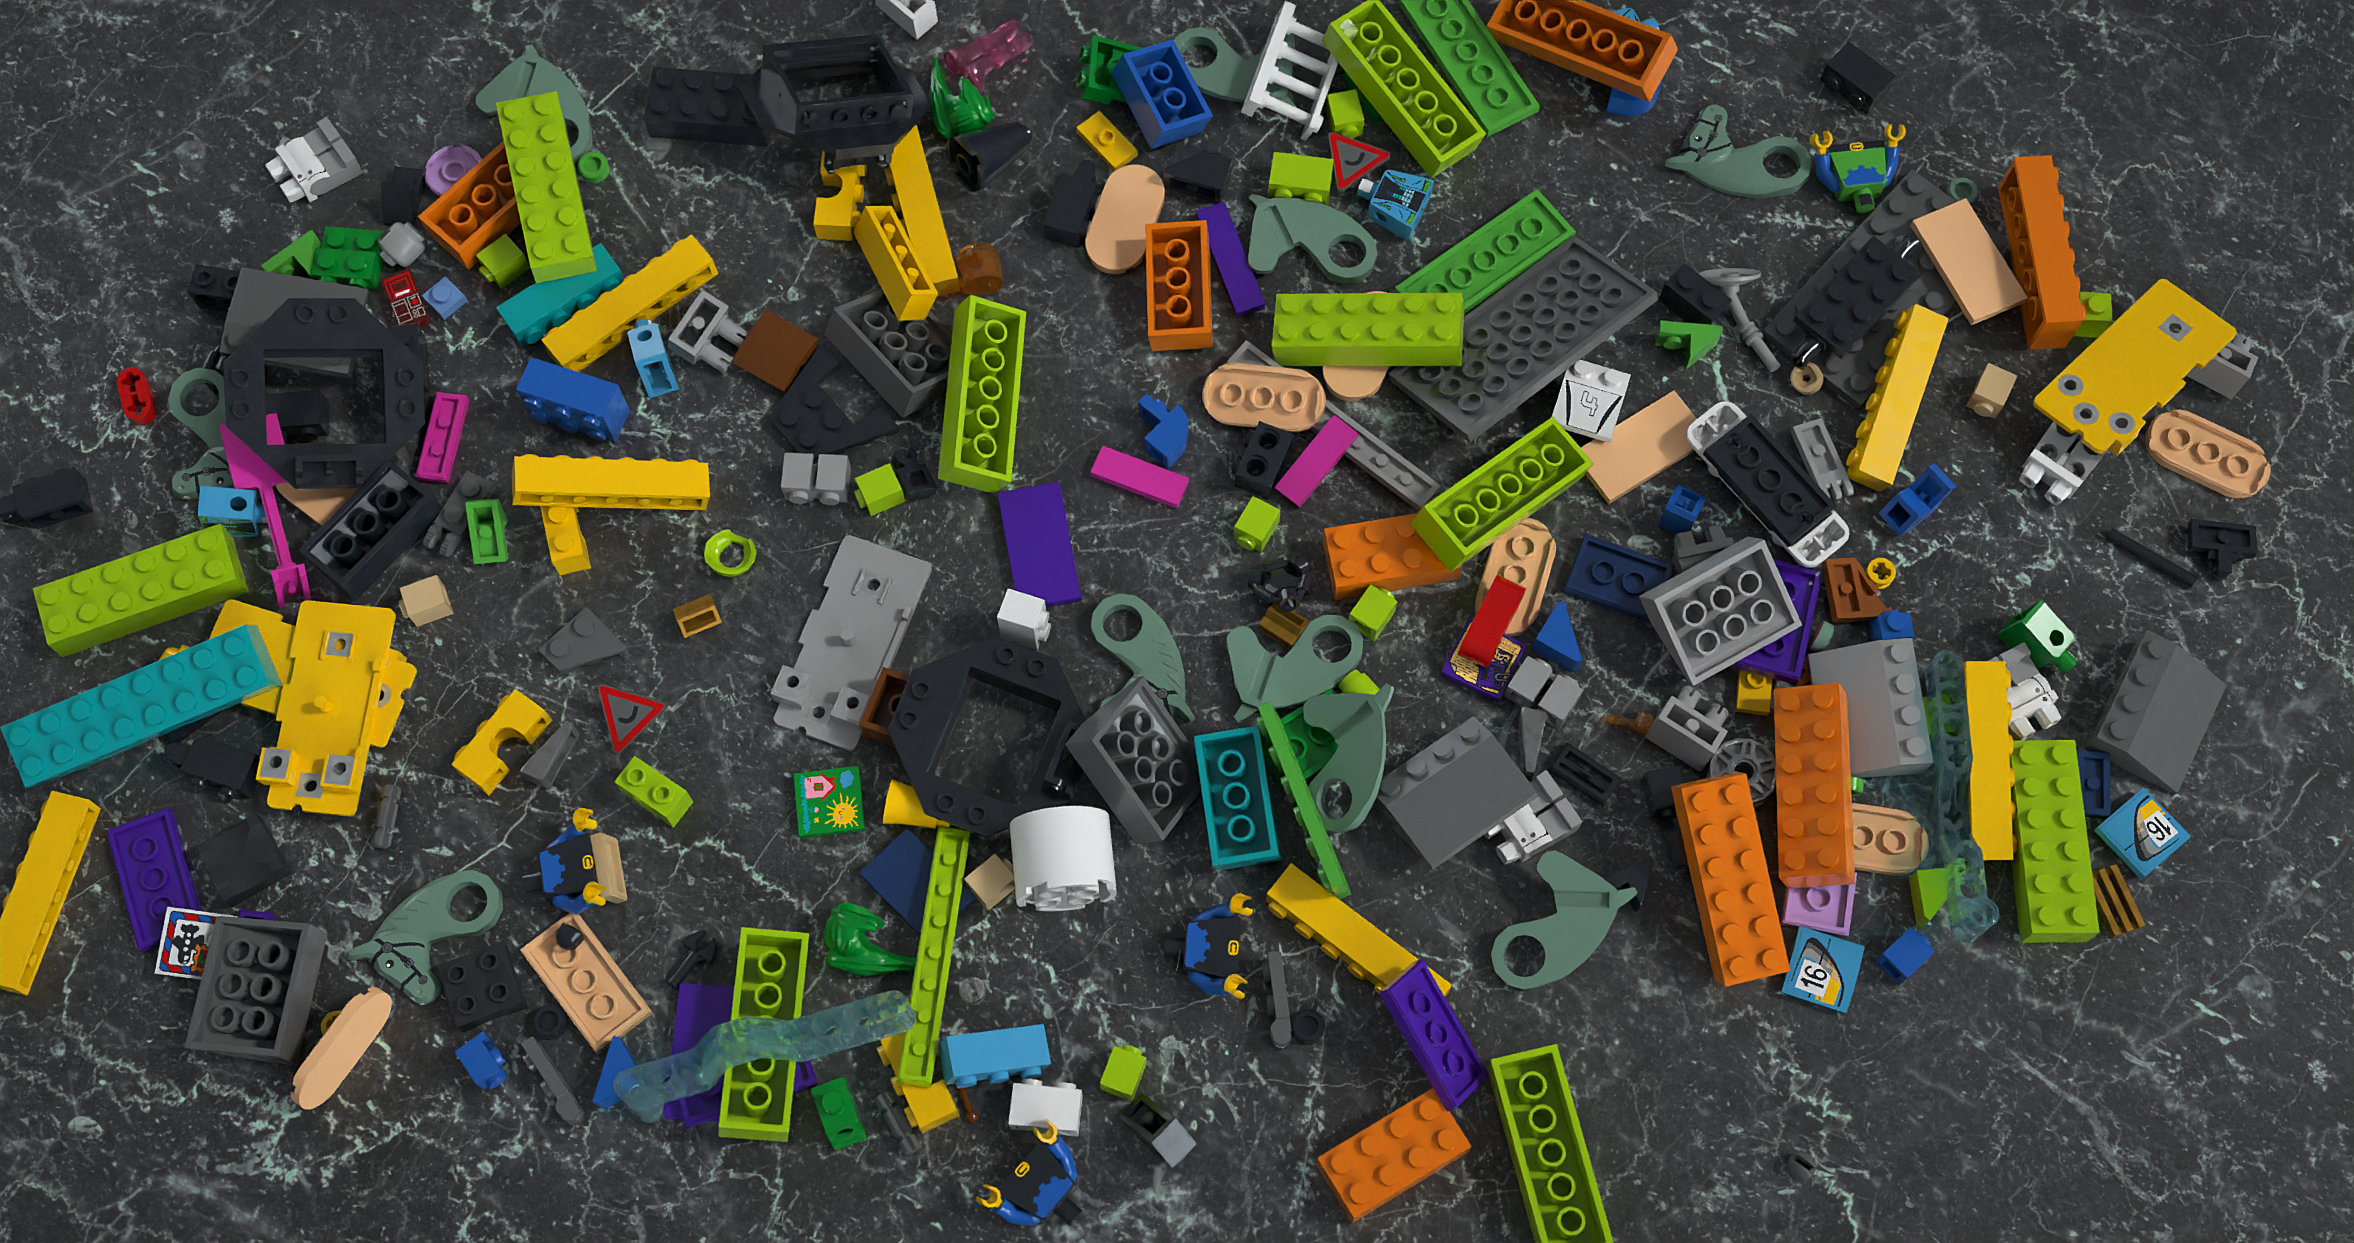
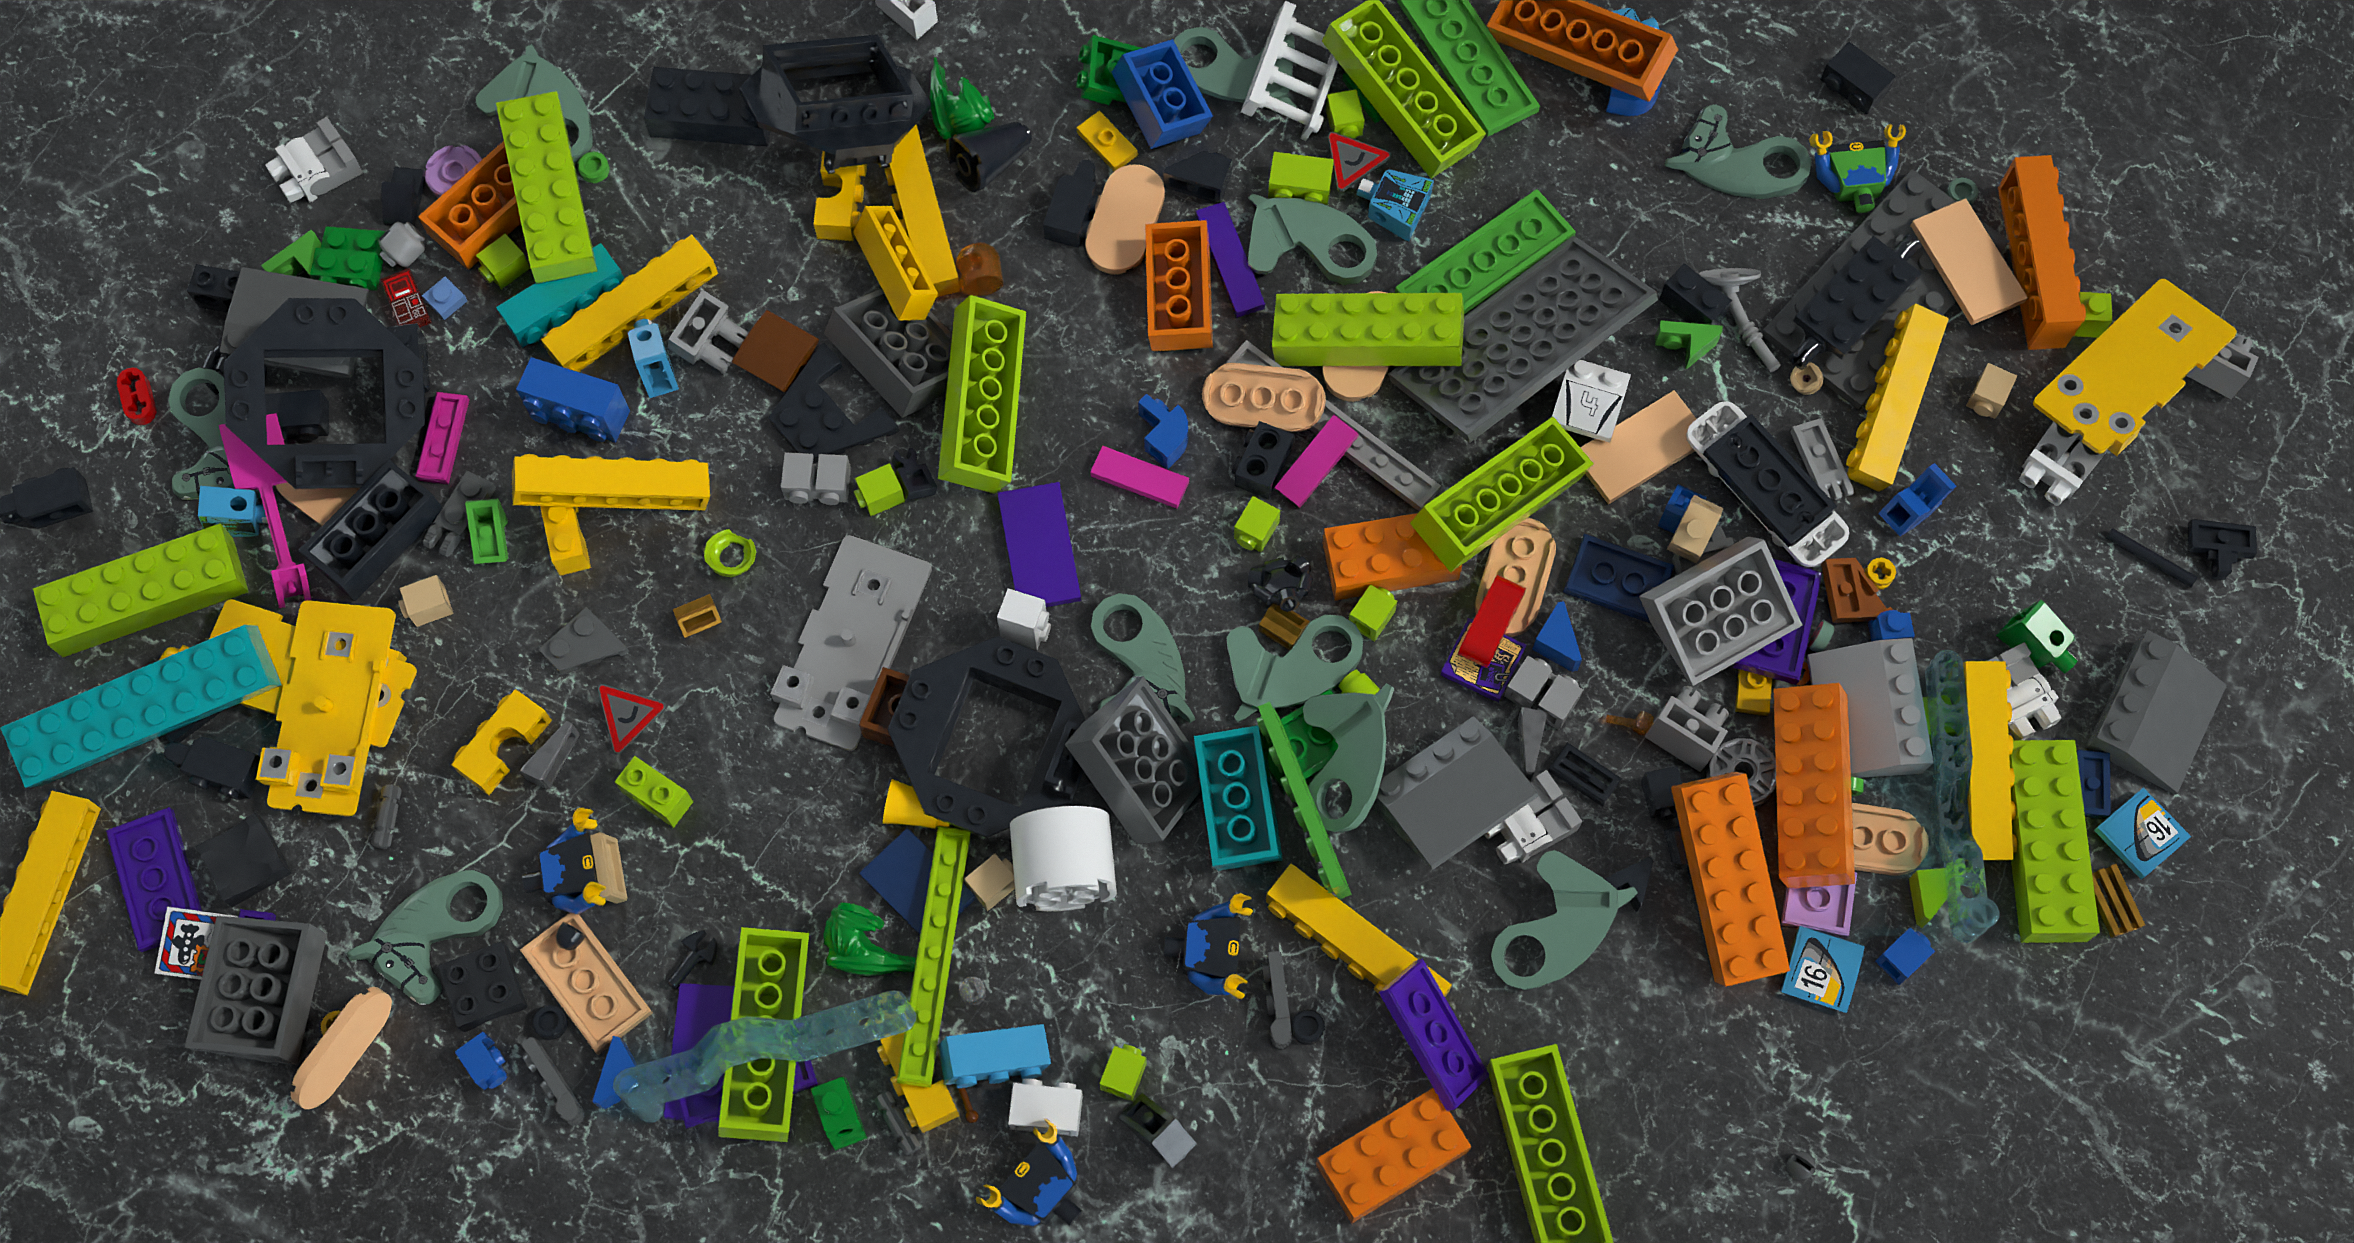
green tile [794,766,866,839] -> none
clear pink piece [943,19,1034,94] -> none
light nougat tile [2145,409,2271,498] -> none
none -> tan torso [1667,495,1723,563]

